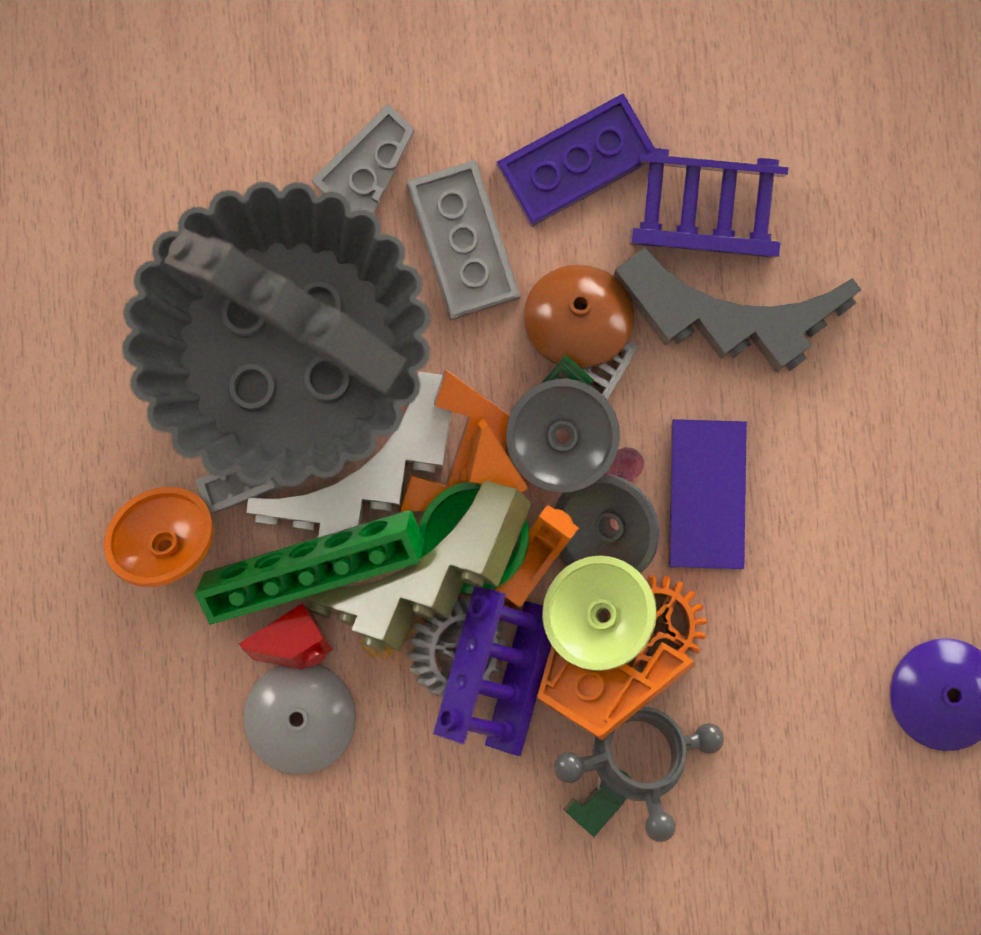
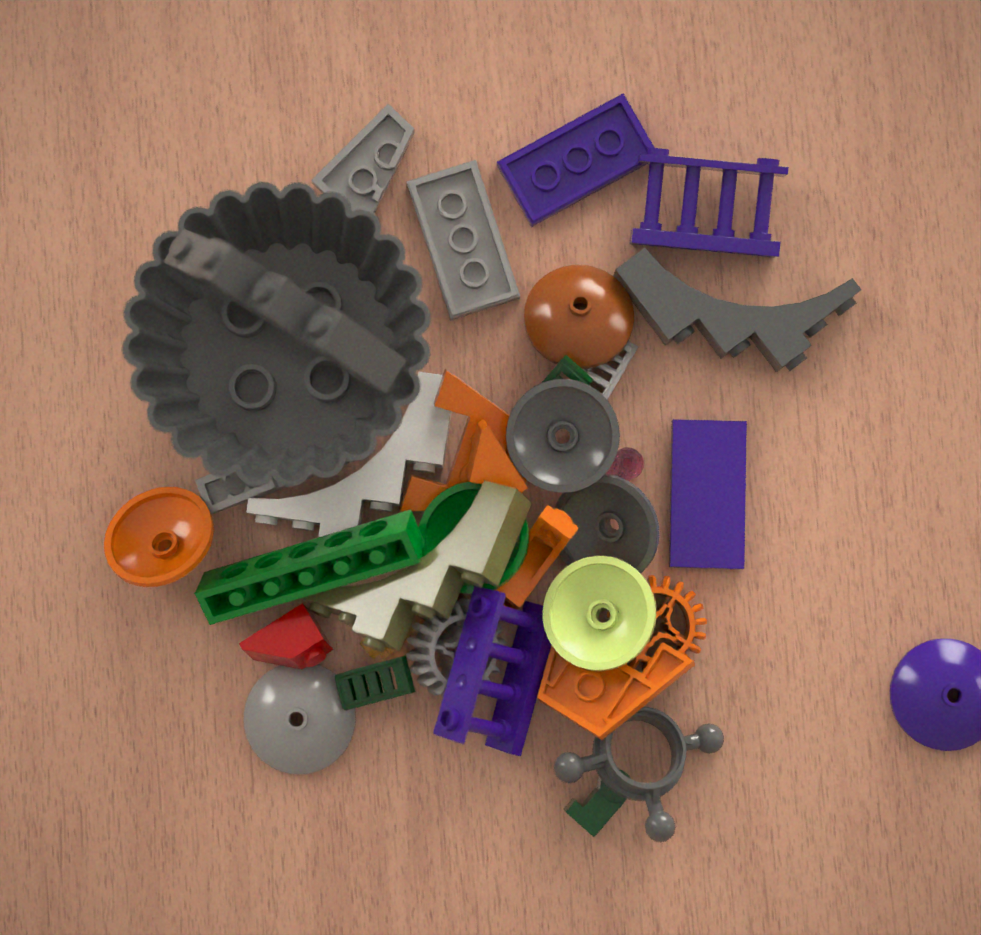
none -> dark green slope [335,655,416,710]

